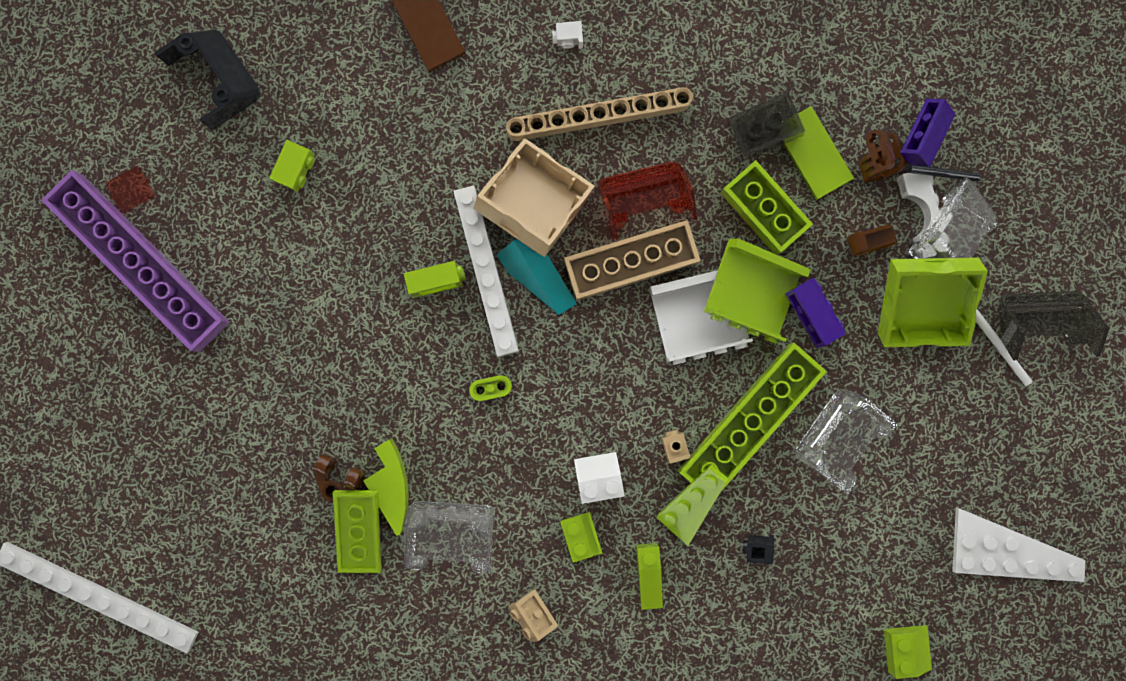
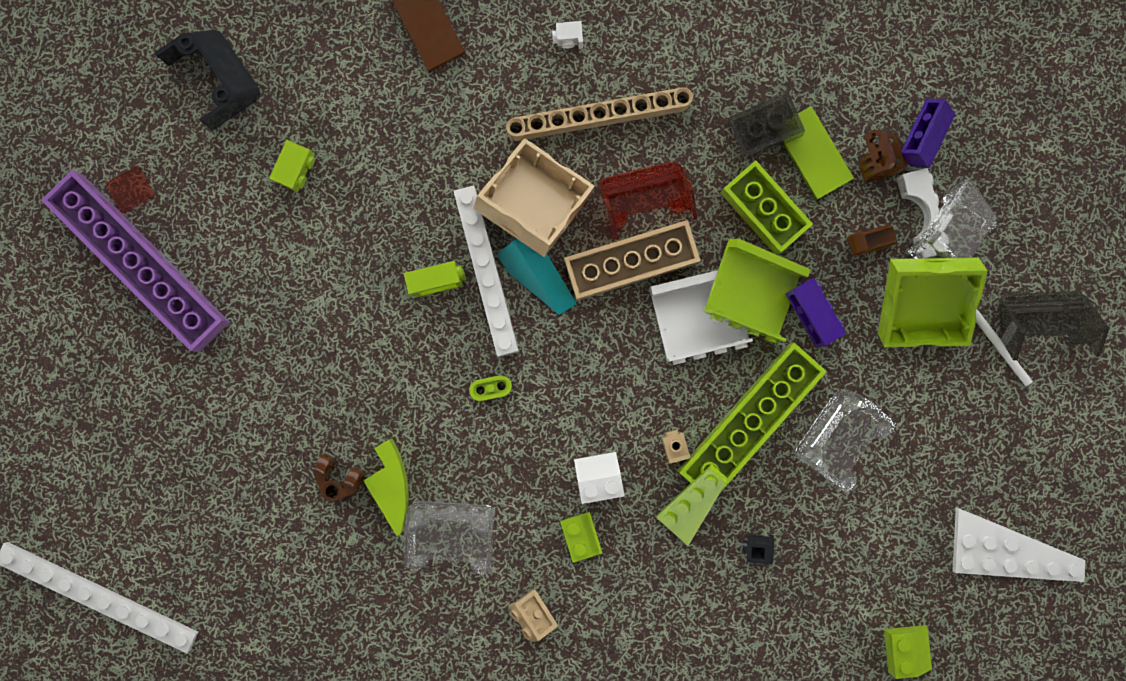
lime tile [333,490,382,573] -> none
lime slope [636,543,663,610] -> none
black bar [906,164,980,181] -> none

